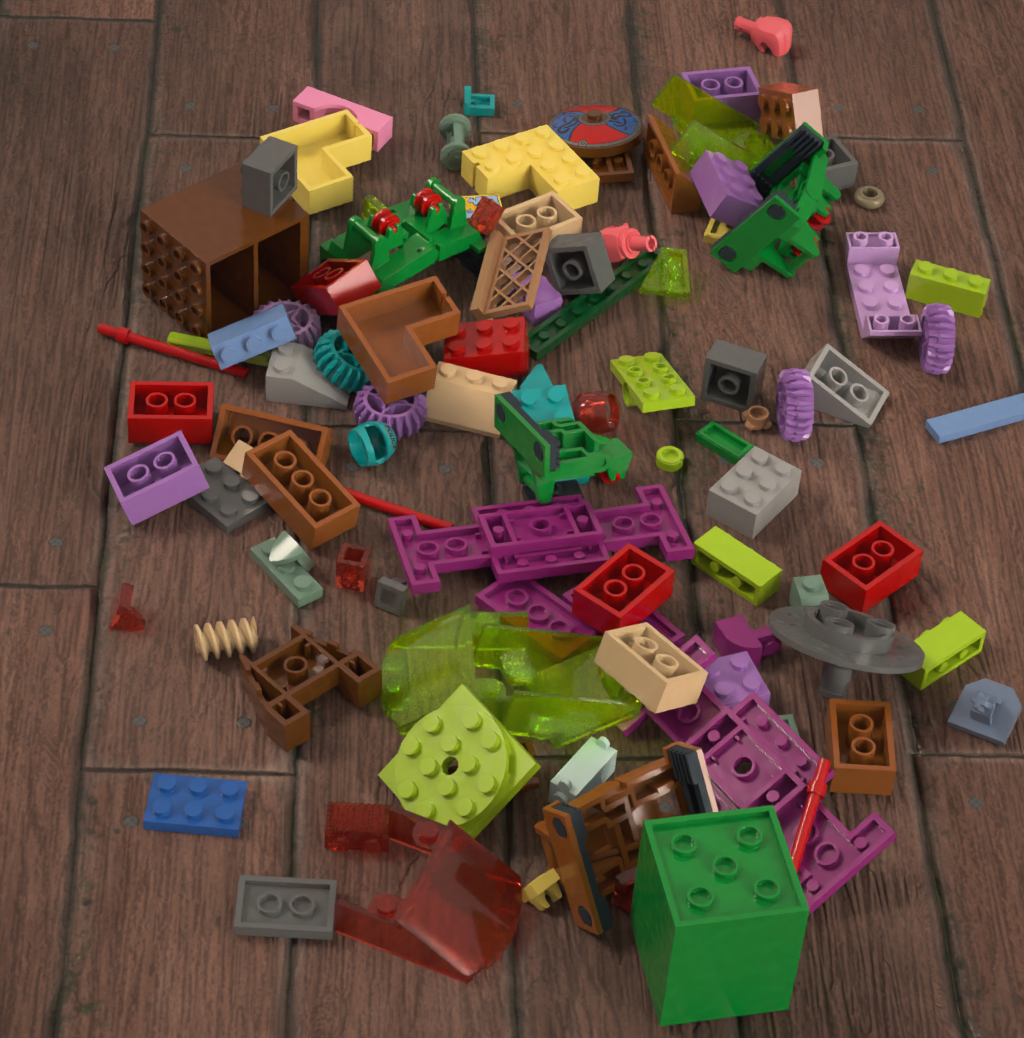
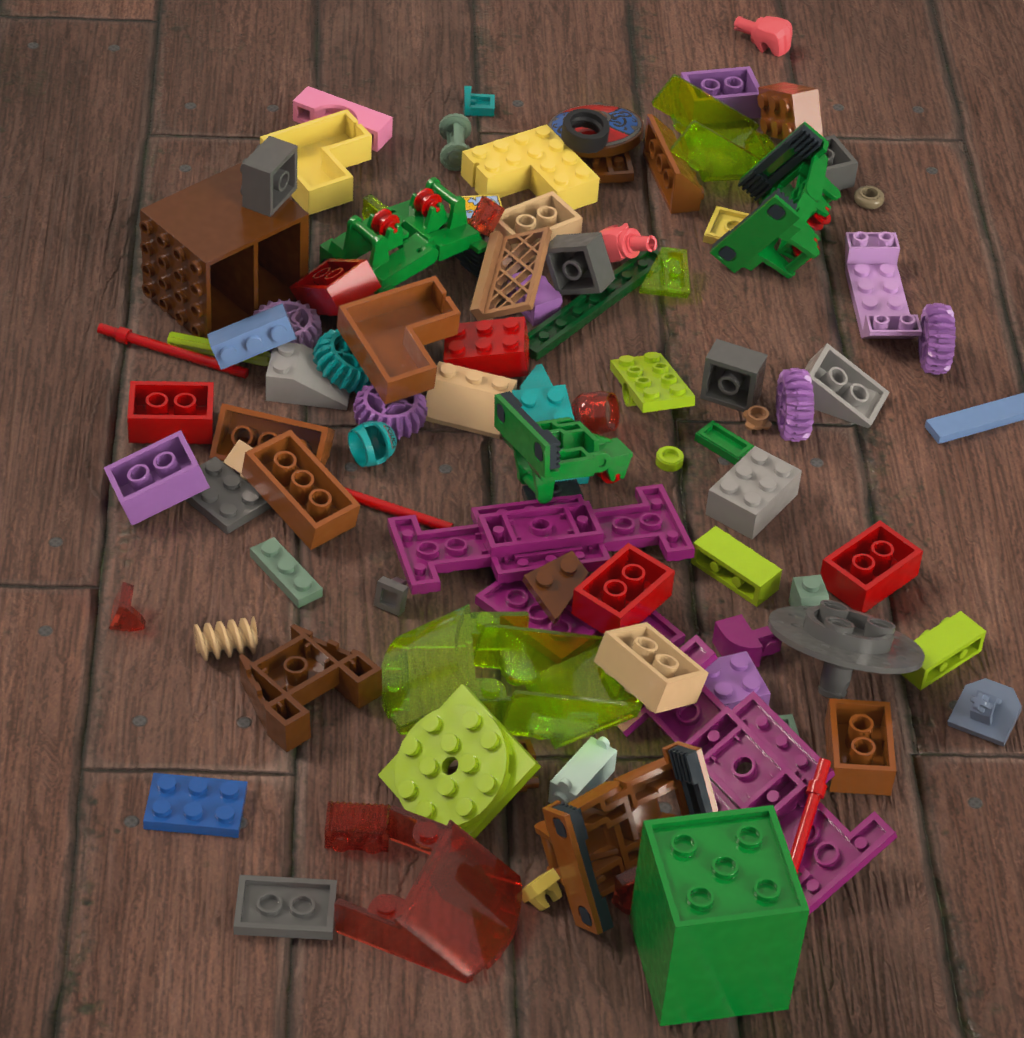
sand green tile [269,531,316,572] -> none
clear red brick [335,542,372,592] -> none
medium lavender brick [689,150,763,227] -> none
lime brick [905,259,991,318] -> none
none -> reddish brown wing [523,551,589,625]
none -> black tyre [561,108,610,154]

